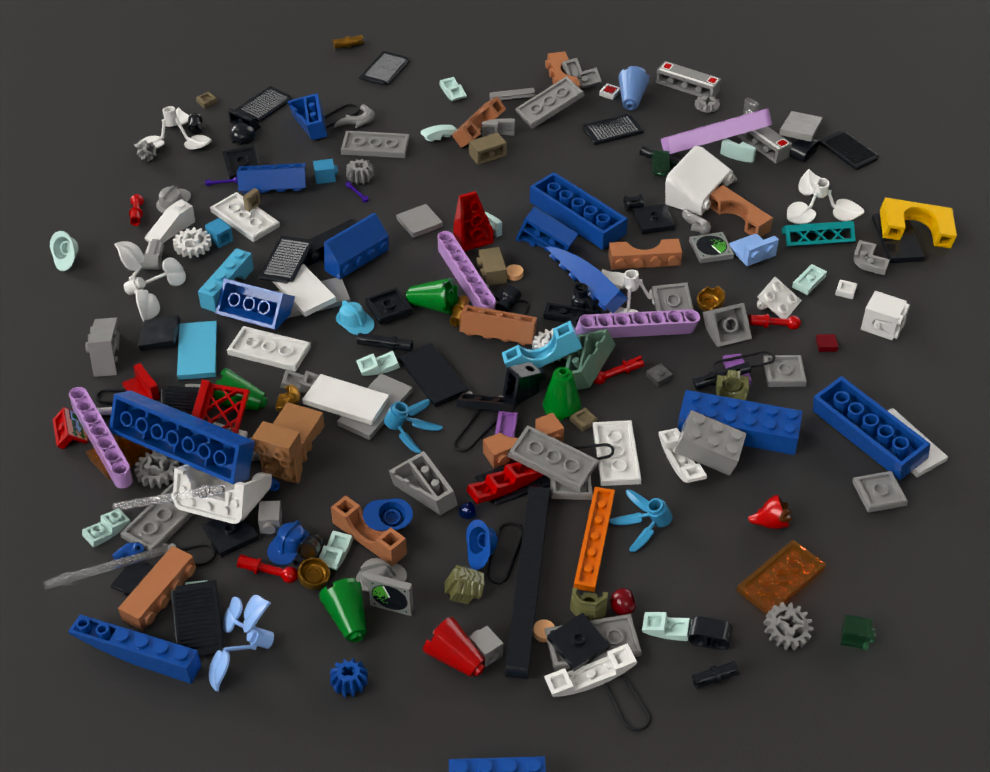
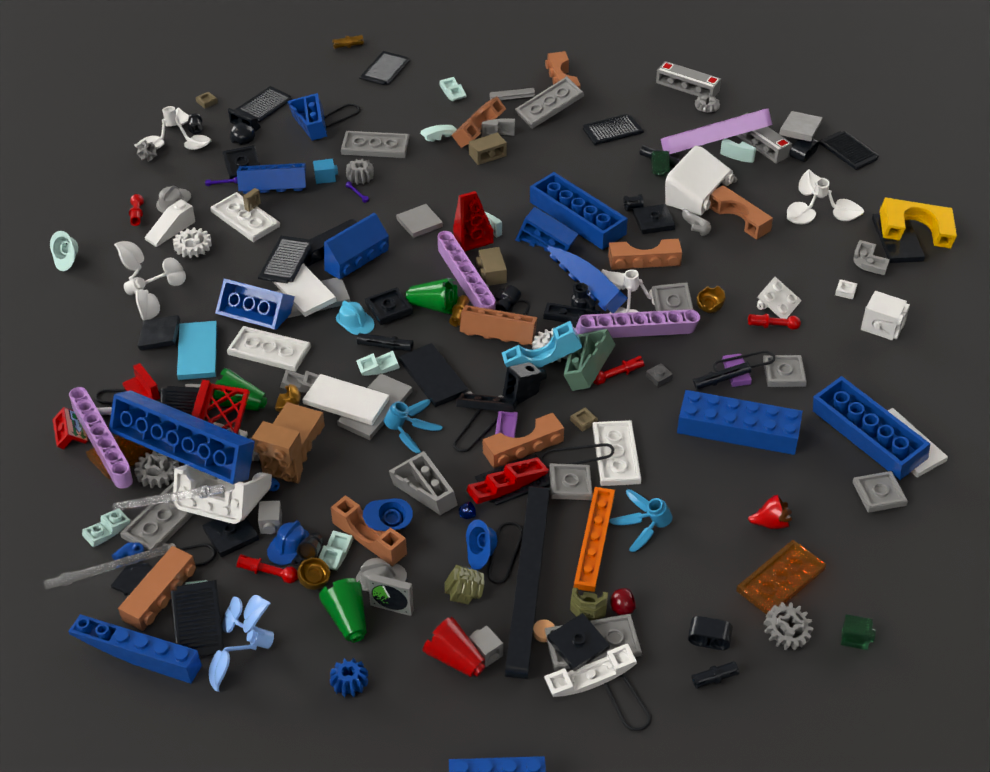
light grey wedge [85,317,120,377] -> none
light grey piece [140,239,164,270] -> none
medium azure arch [198,248,254,312] -> none
dark azure brick [205,218,233,248] -> none
light grey piece [334,104,375,128] -> none
light nougat tile [506,264,523,281] -> none
light grey tile [508,425,598,492] -> none
green cone [543,367,581,421] -> none
light grey plate [562,58,602,88] -> none
tile [599,83,620,100] -> none
medium blue cone [618,66,650,110] -> none
light aqua slope [642,612,691,641] -> none
white slope [659,428,707,483] -> none
light grey brick [674,410,746,476] -> none
tile [689,232,734,264] -> none
light grey slope [702,303,752,347] -> none
olive hair [716,370,749,400] -> none
light blue bracket [729,234,779,266] -> none
clear tile [743,98,760,114] -> none
teal fence [782,221,856,247] -> none
light aqua plate [792,264,827,295] -> none
dark red tile [816,334,838,352] -> none

